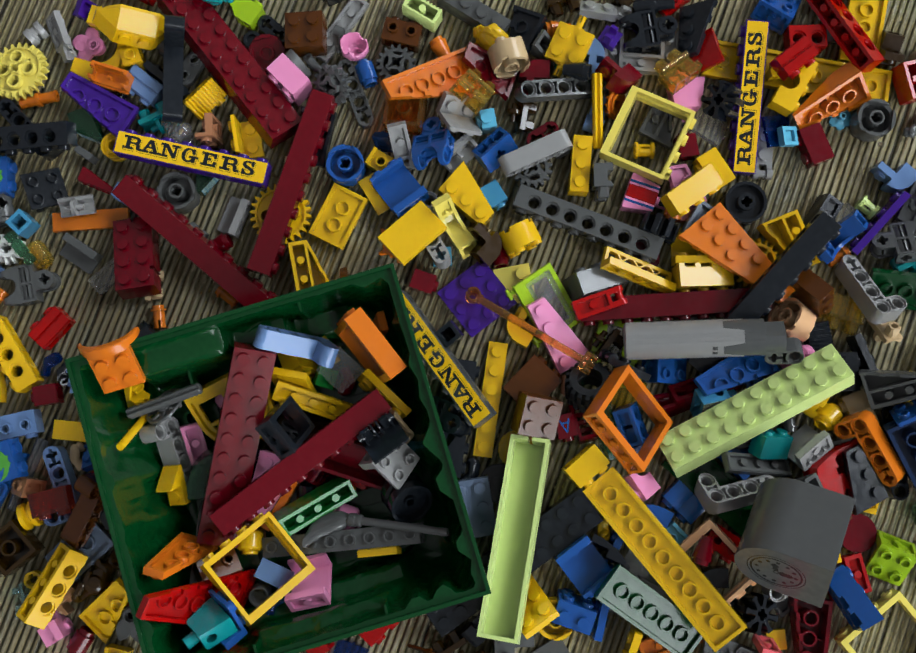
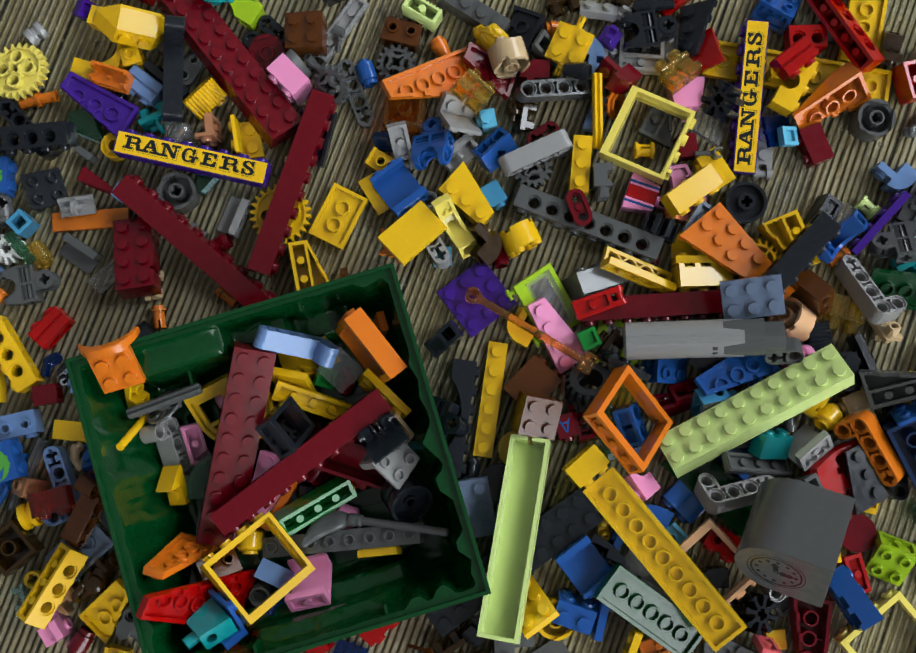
light grey hinge [45,10,77,63] -> none
bright pink plate [72,27,106,61] -> none
blue brick [326,144,366,187] -> none
bright pink hair [340,32,369,61] -> none
brick [401,290,497,428] -> none
dark red brick [409,268,439,296] -> none
light yellow wing [493,263,535,304] -> none
dark red cone [692,535,714,567] -> none
medium azure plant [829,110,851,130] -> none
none -> dark red plate [565,189,592,227]
none -> green tile [575,326,602,352]
none -> dark grey hand [695,146,723,160]
none -> sand blue plate [719,274,786,319]

